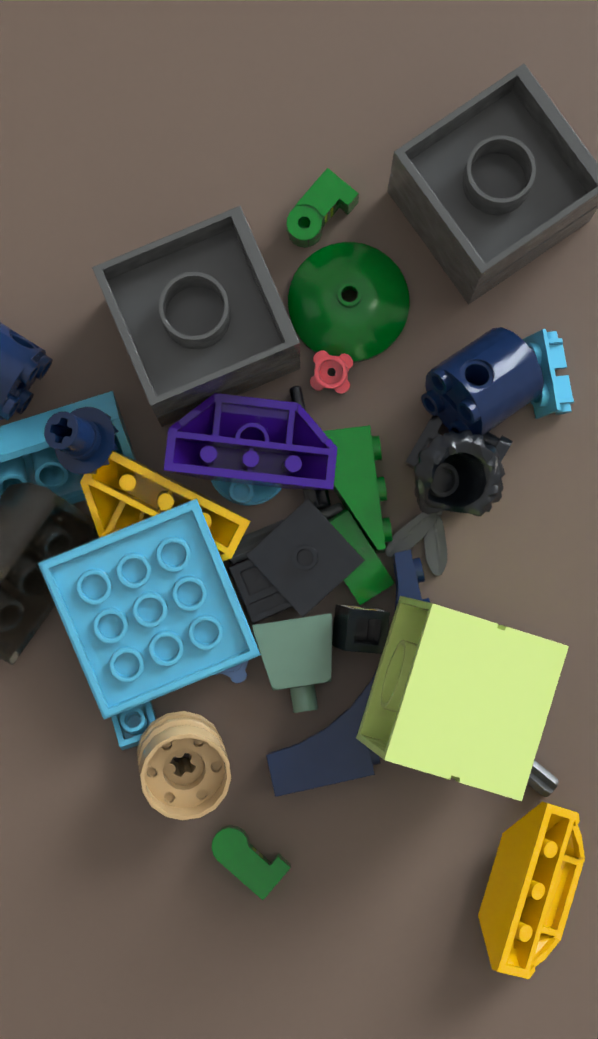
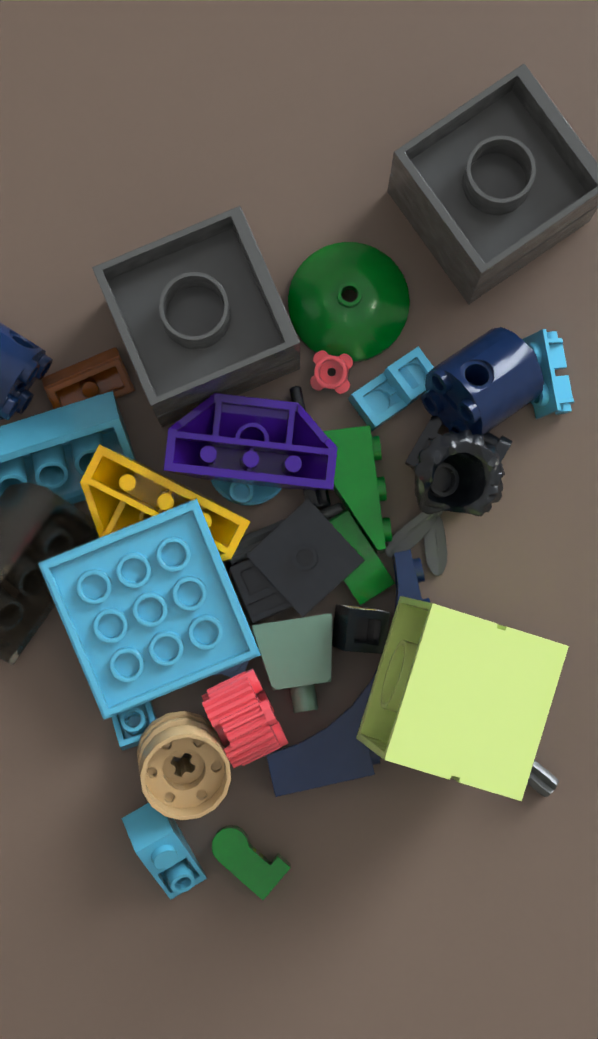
dark blue gear [44,407,119,475] -> none
green leg [286,168,359,248] -> none
yellow wedge [478,802,585,979] -> none
none -> dark orange slope [42,347,135,409]
none -> medium azure slope [121,803,207,900]
none -> coral brick [201,668,289,768]
none -> medium azure slope [348,346,434,431]

